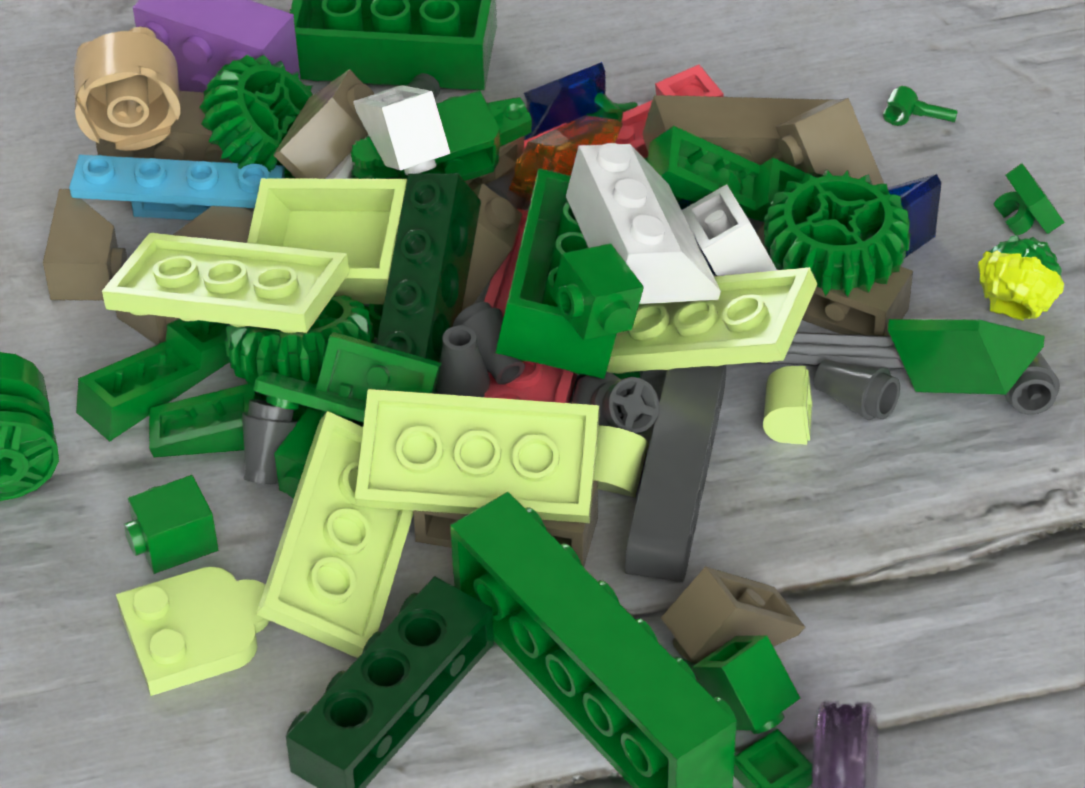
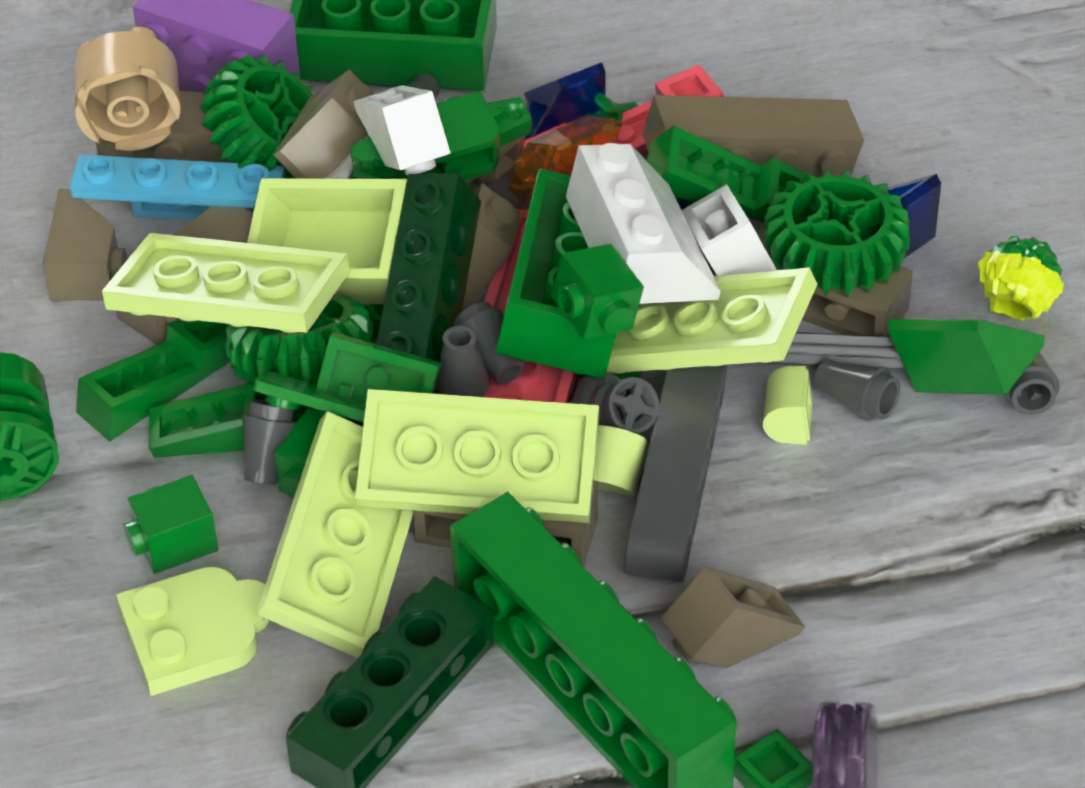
green brick [692,635,801,734] -> none
dark tan slope [776,98,884,185] -> none
green hand [883,86,957,126] -> none
green tile [994,163,1065,236] -> none

